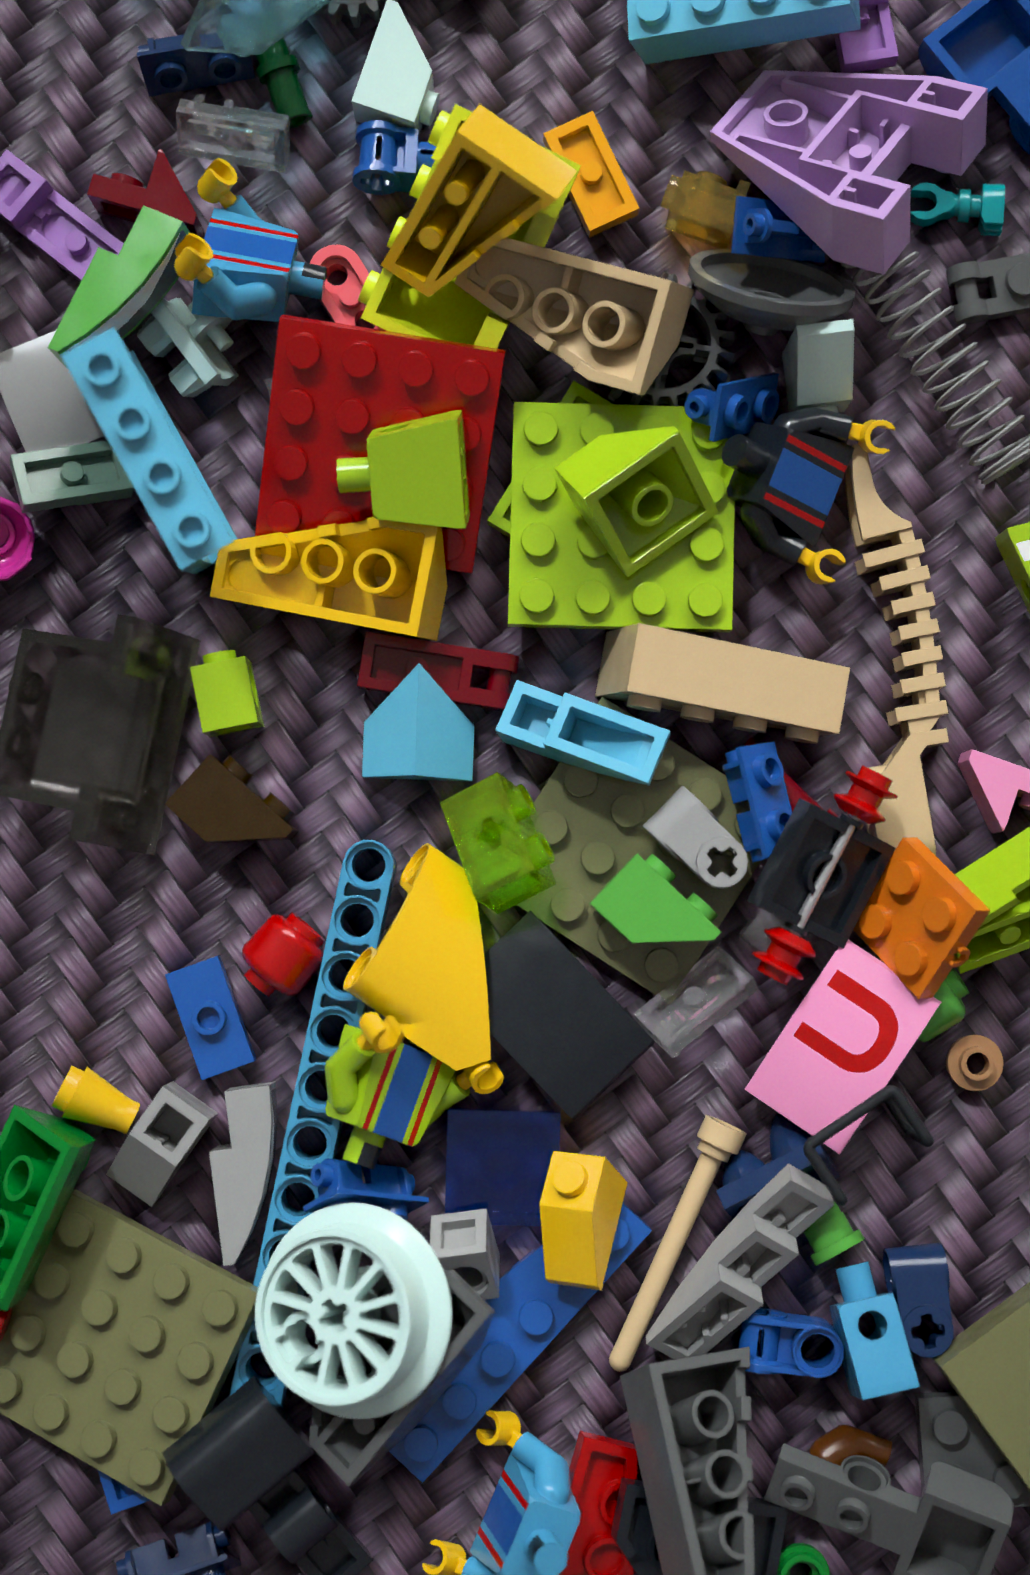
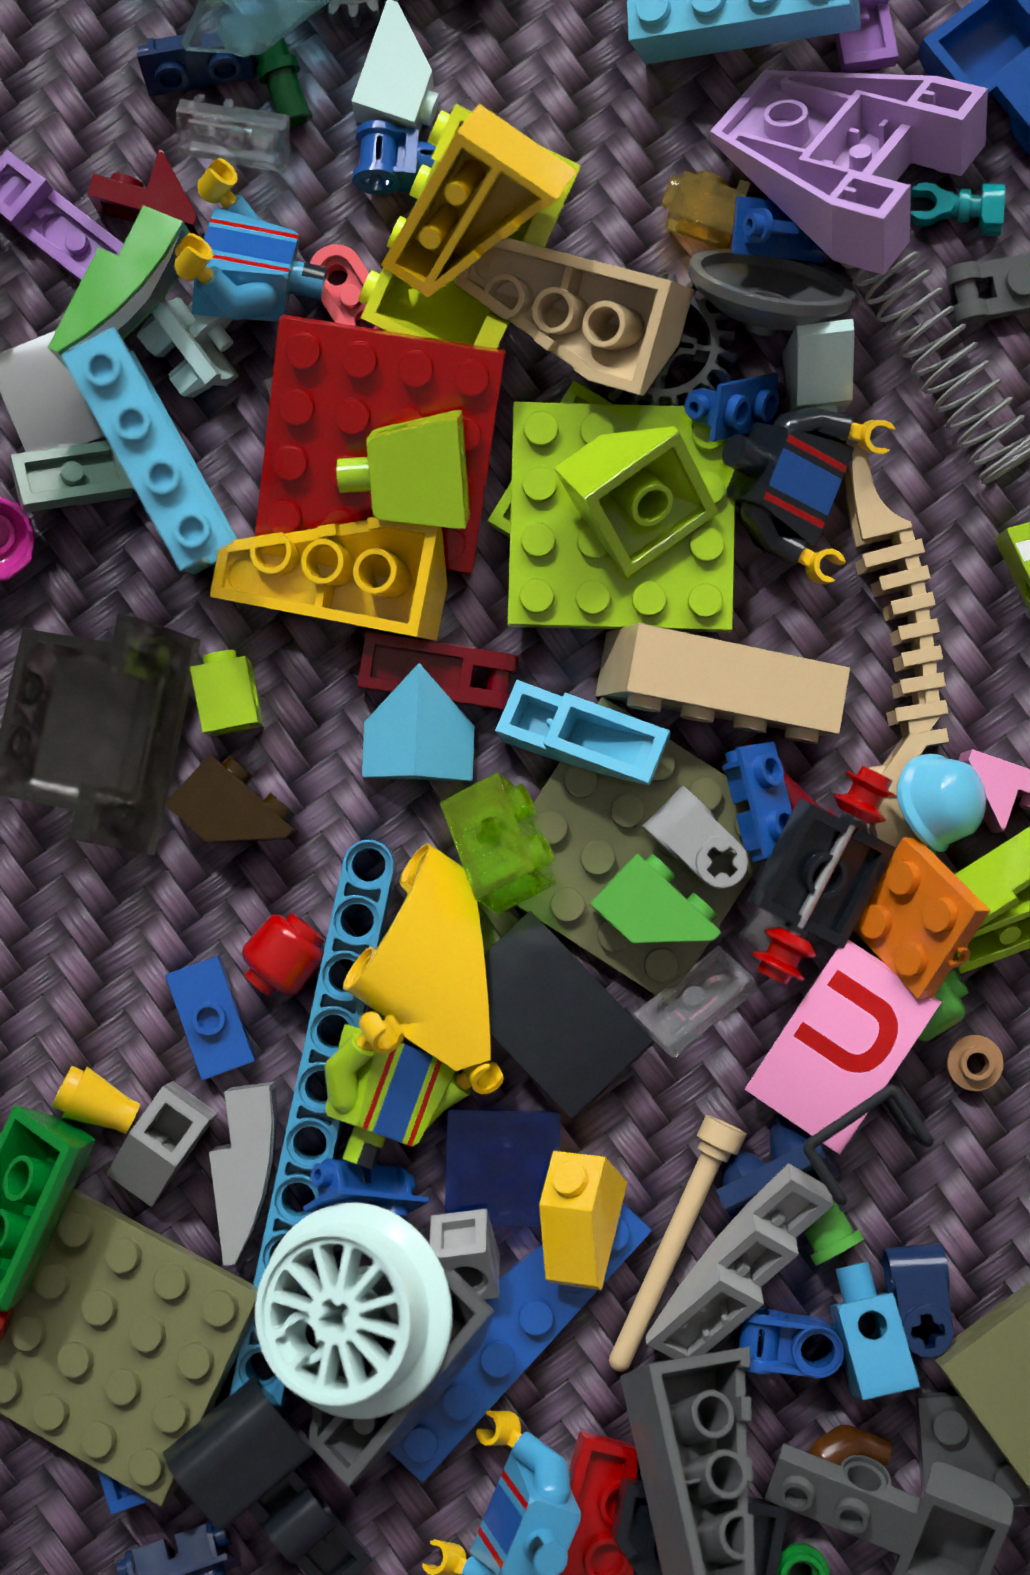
light orange plate [543,111,640,238] -> none
none -> medium azure helmet [897,754,986,852]

